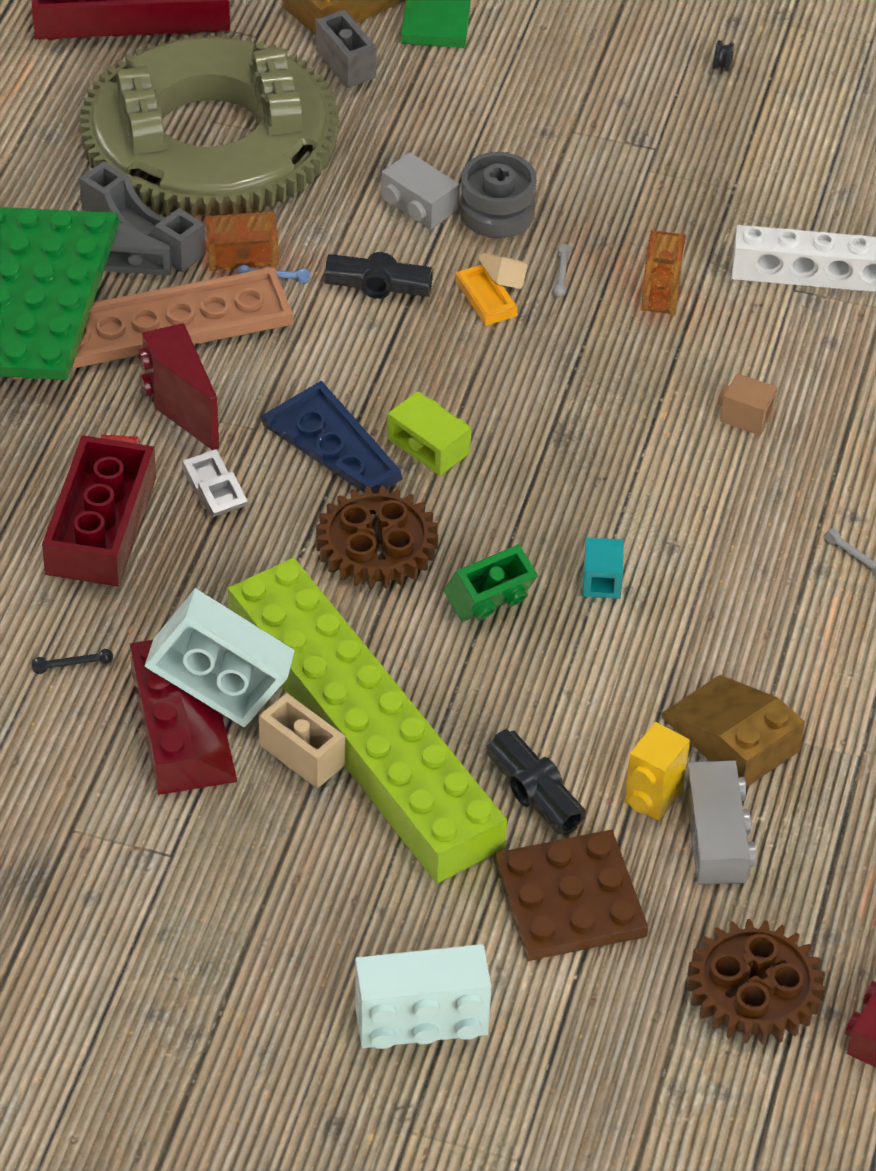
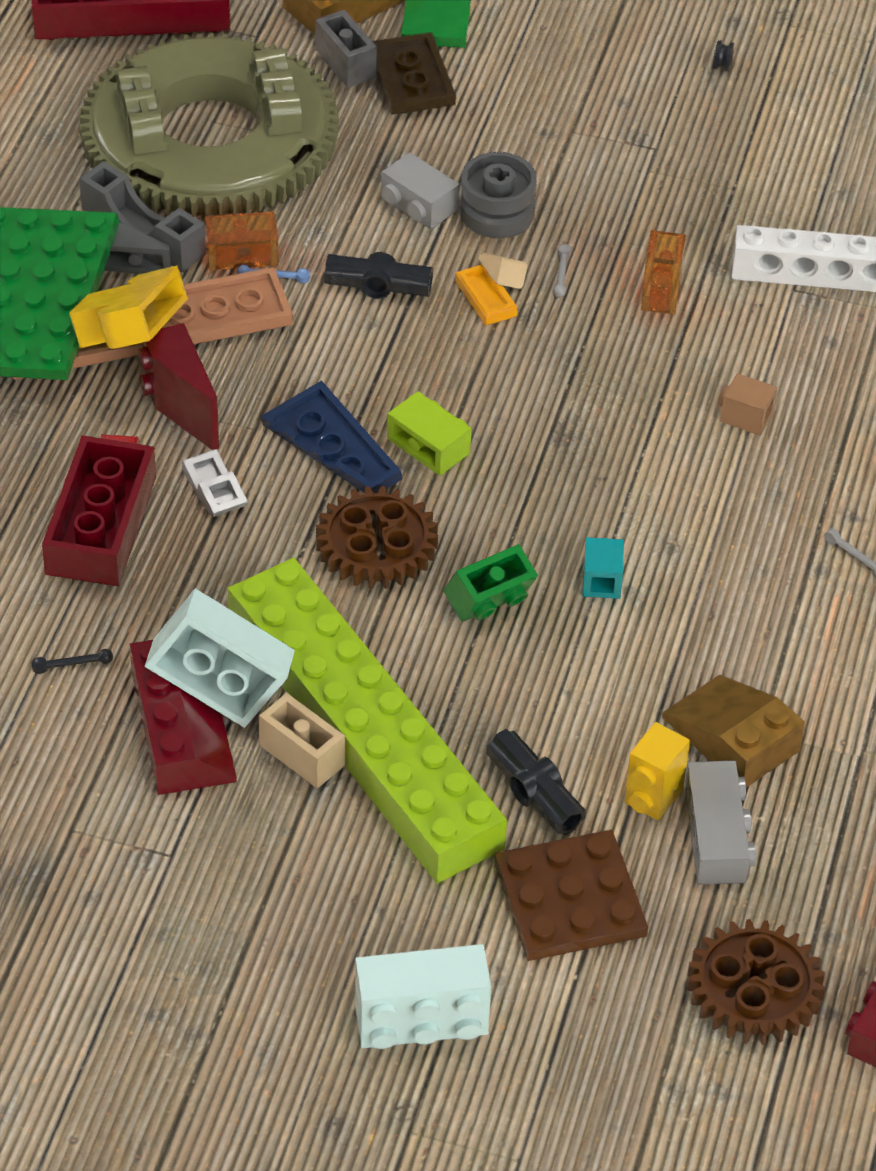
none -> yellow brick [69,265,188,349]
none -> dark brown plate [372,32,456,115]

